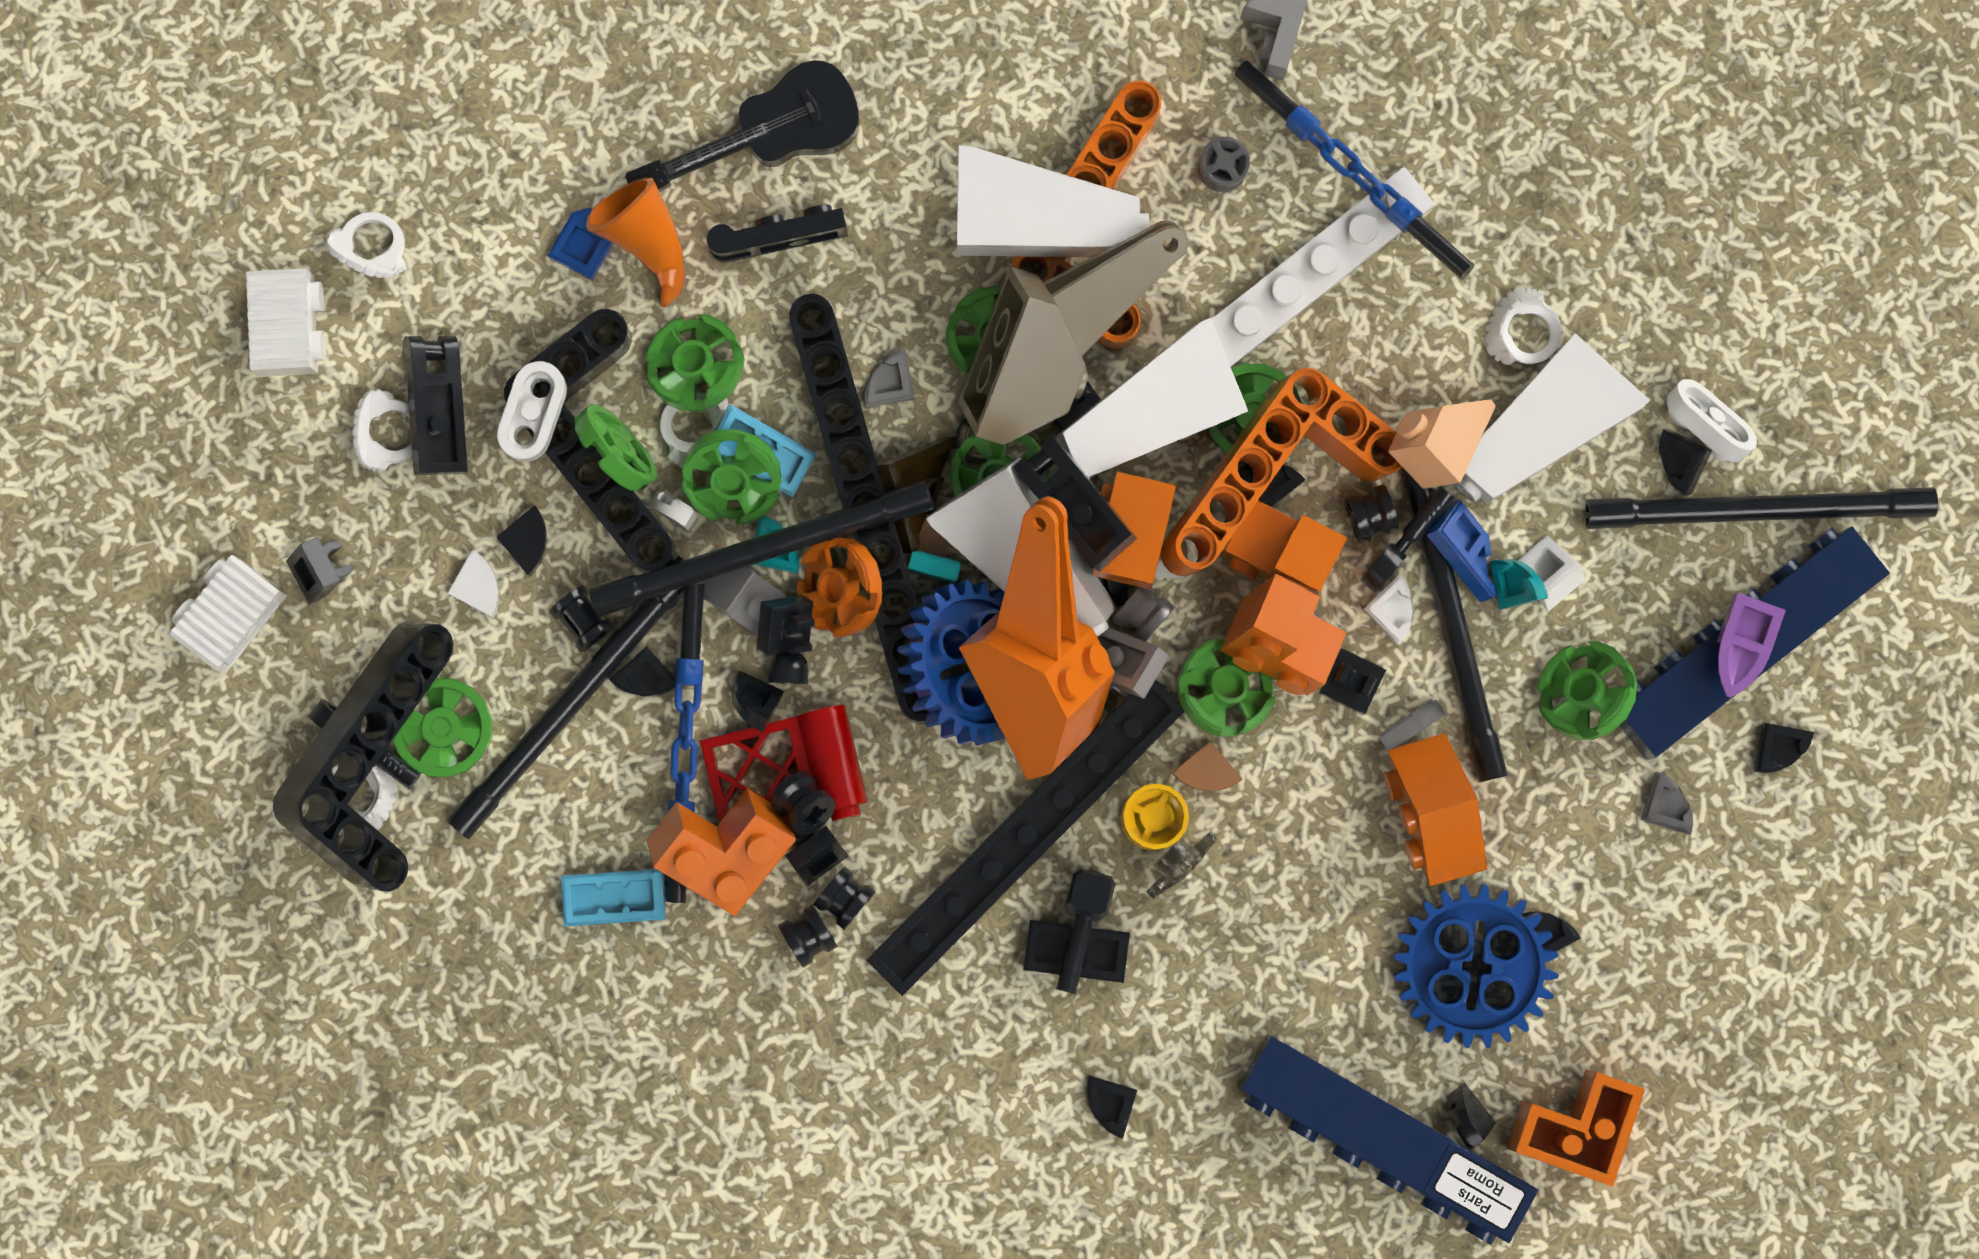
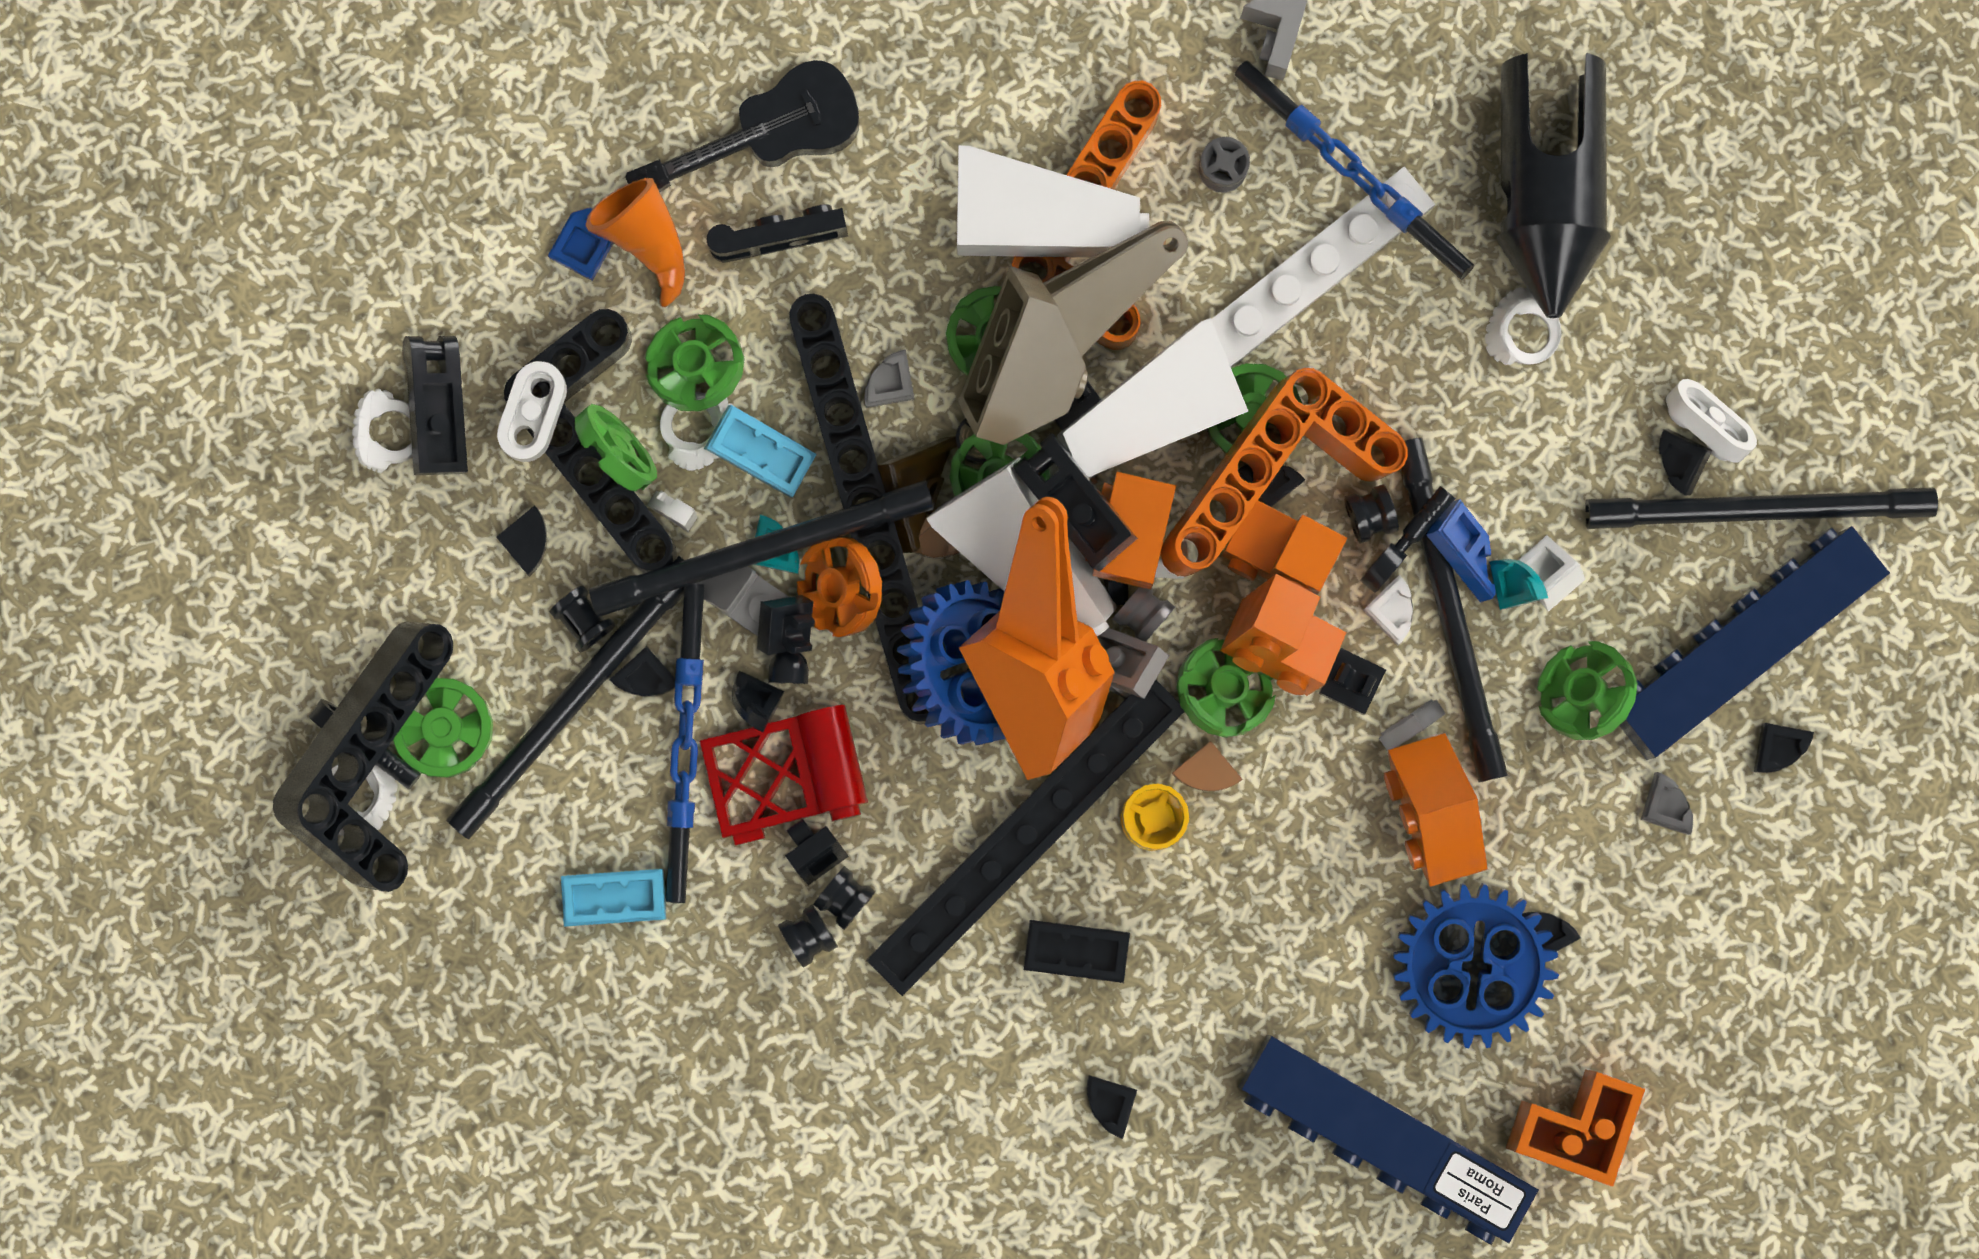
white brick [169,555,288,674] -> none
white brick [246,268,326,377] -> none
tile [286,537,353,604] -> none
white piece [326,212,406,278] -> none
white tile [448,550,499,618] -> none
orange brick [646,788,796,916] -> none
bright green piece [682,429,782,524] -> none
black wheel [770,771,835,835] -> none
teal tile [908,550,961,584] -> none
black piece [1056,869,1115,994] -> none
clear smoke animal [1146,831,1217,899] -> none
light nougat slope [1388,399,1496,489] -> none
black tile [1449,1083,1496,1150] -> none
white slope [1453,333,1650,504] -> none
medium lavender plate [1717,593,1786,697] -> none
none -> black piece [1497,53,1611,318]

